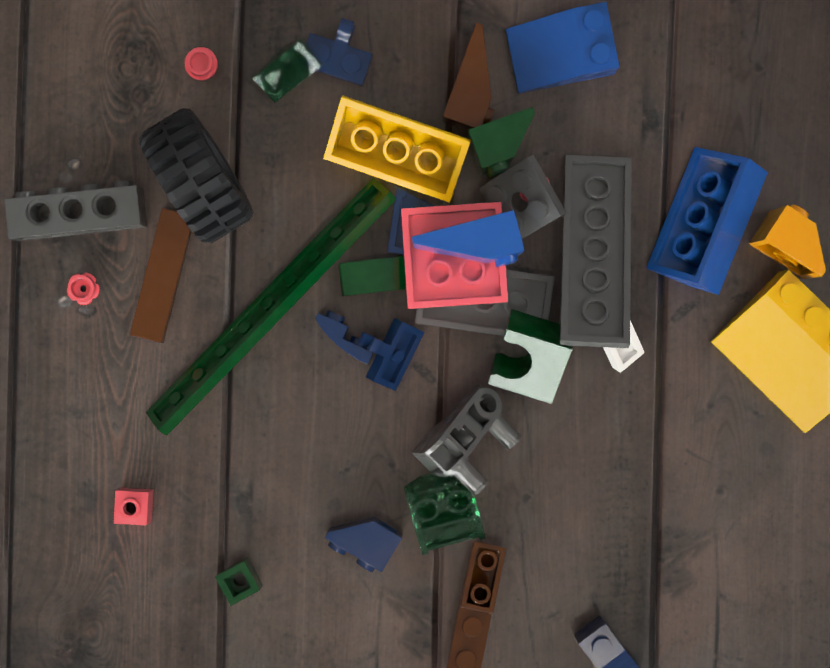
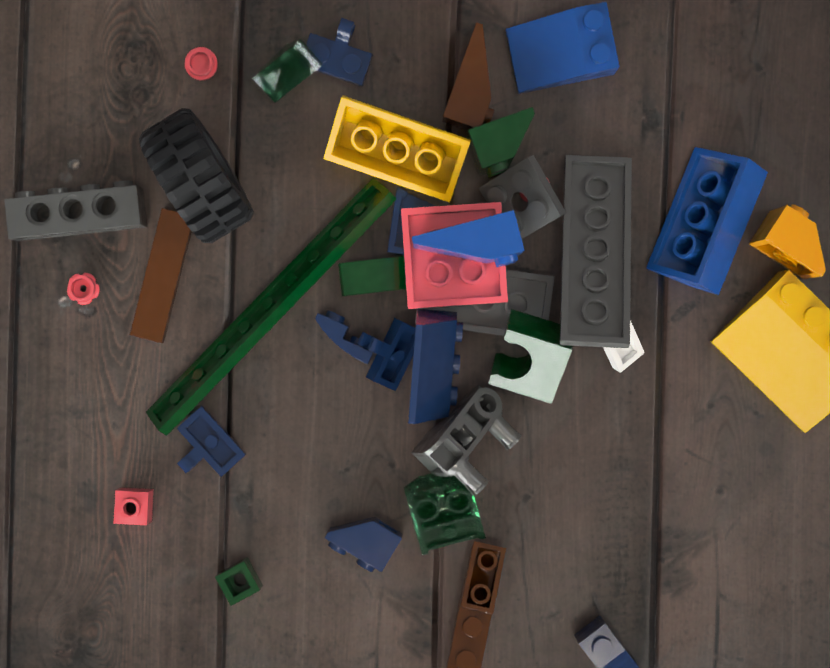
none -> dark blue plate [177,406,246,477]
none -> dark blue slope [408,309,463,424]

